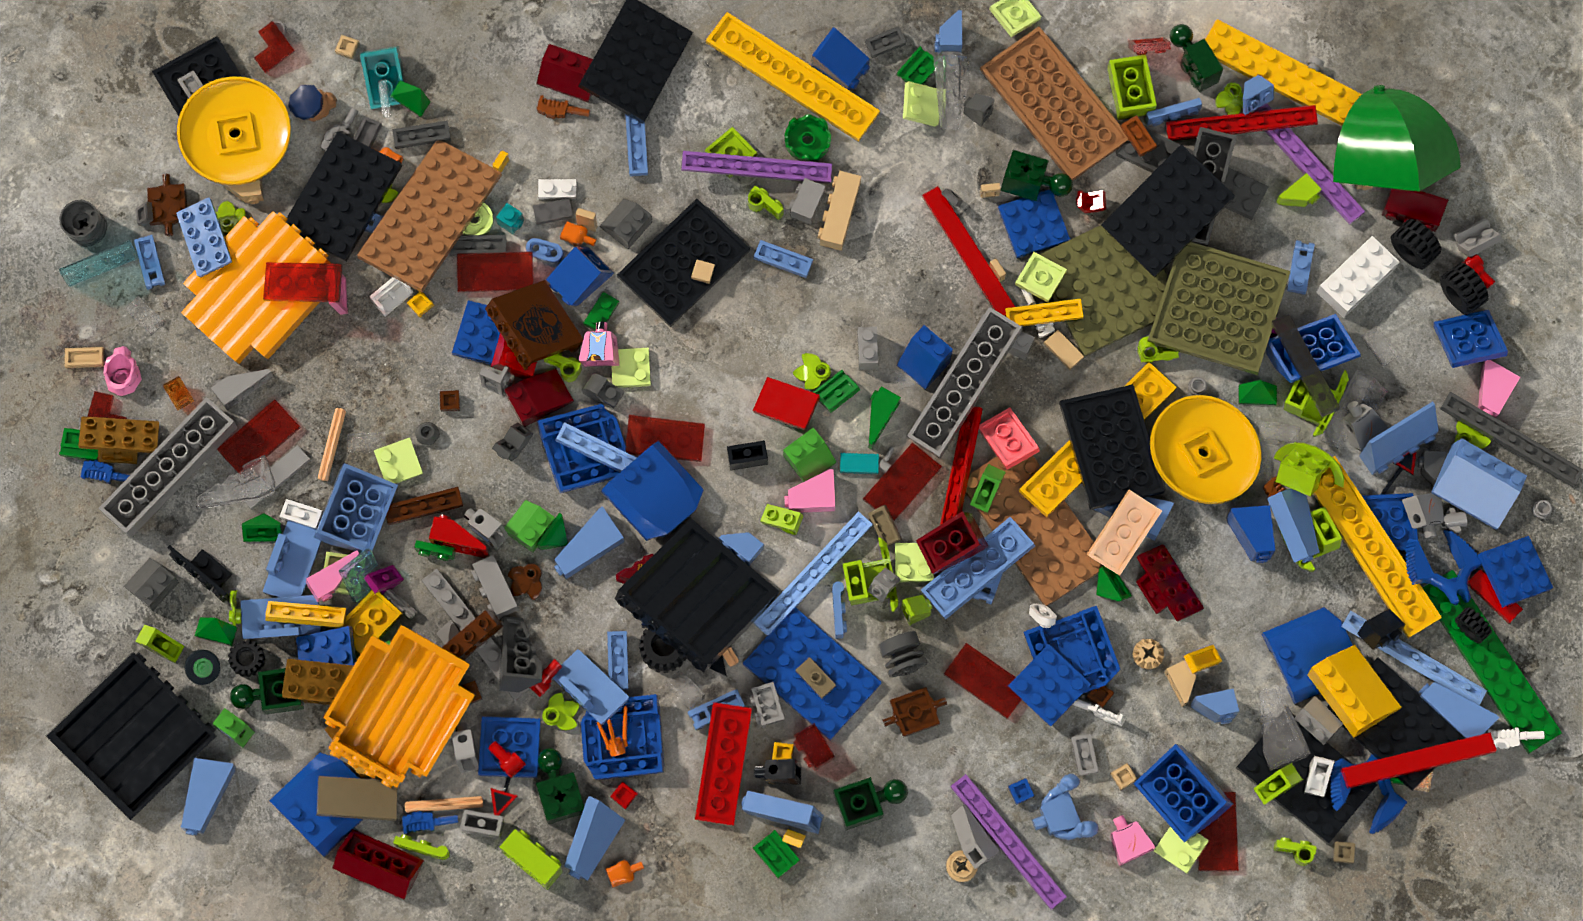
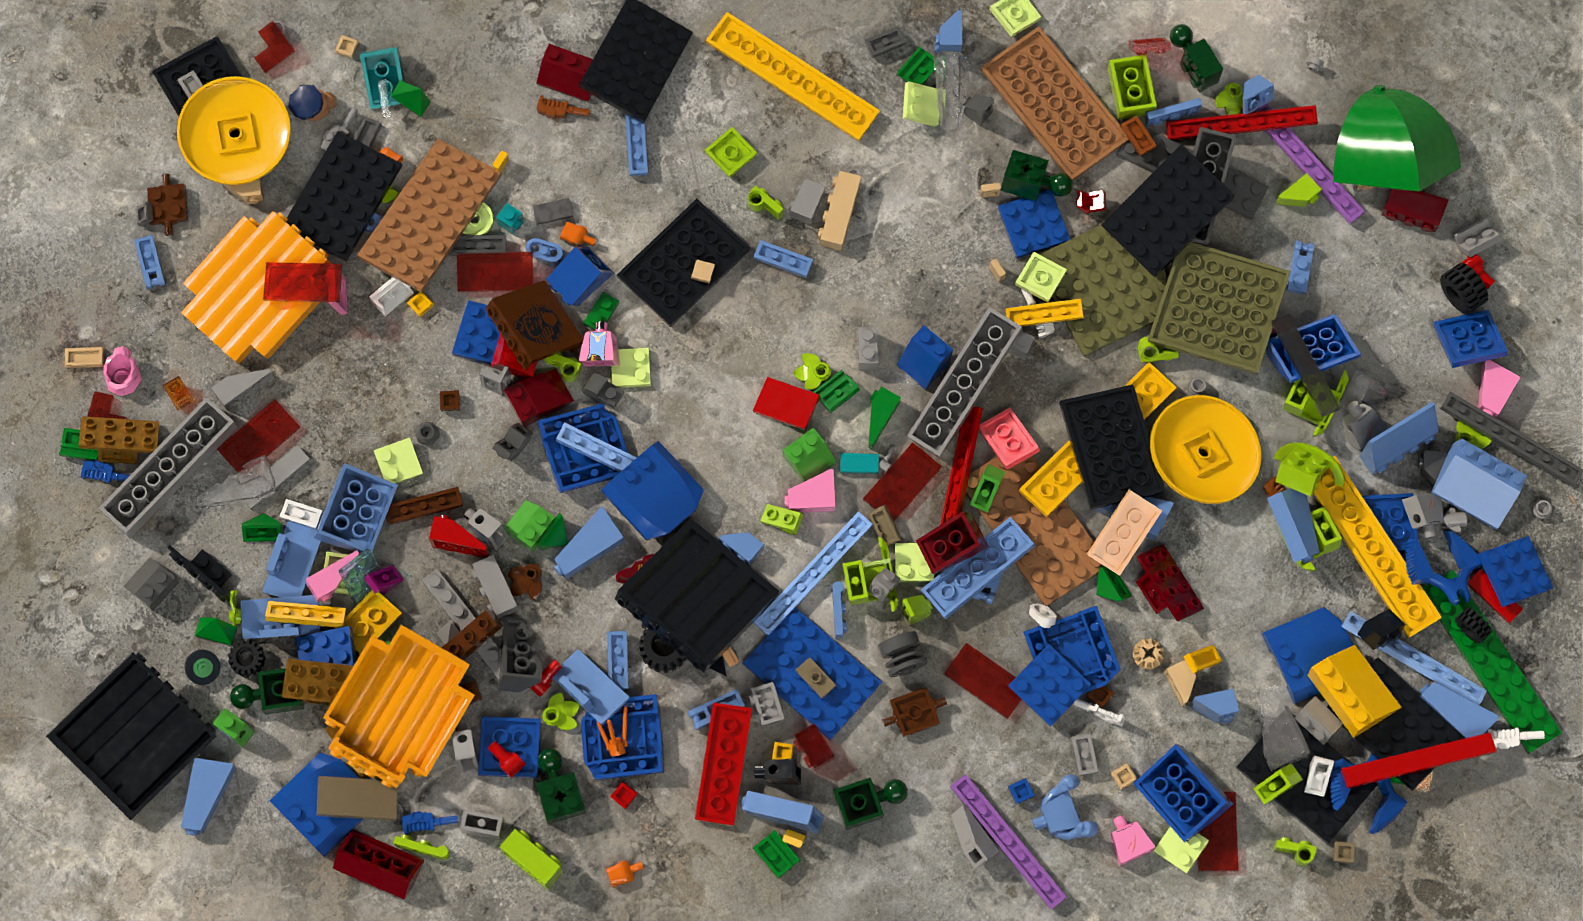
dark grey wheel [59,200,107,247] -> none
clear light blue tile [59,240,139,287] -> none
lime slope [135,625,185,663] -> none
medium blue bracket [176,197,232,277] -> none
lime plate [216,201,246,234] -> none
light nougat axle [318,408,346,481] -> none
light grey axle [383,589,417,620] -> none
dark grey plate [392,120,451,149] -> none
light nougat axle [405,796,483,813] -> none
green plate [414,540,456,561] -> none
piece [490,777,518,816] -> none
white plate [538,179,576,200] -> none
medium blue slope [564,796,625,881] -> none
tan tile [576,208,597,232] -> none
dark grey slope [600,199,652,250] -> none
clear red tile [625,415,705,462] -> none
medium lavender plate [681,151,832,183] -> none
black brick [727,440,768,471] -> none
green plate [784,114,831,162] -> none
blue slope [812,27,870,91] -> none
red tile [922,186,1015,317] -> none
flat silver tile [941,189,963,207] -> none
tan gear [946,850,978,882] -> none
tan tile [1044,330,1084,370] -> none
yellow plate [1205,19,1362,126] -> none
blue slope [1226,505,1275,563] -> none
green slope [1238,380,1277,405] -> none
white brick [1316,236,1400,318] -> none
piece [1380,451,1417,495] -> none
black tyre [1390,219,1442,270] -> none

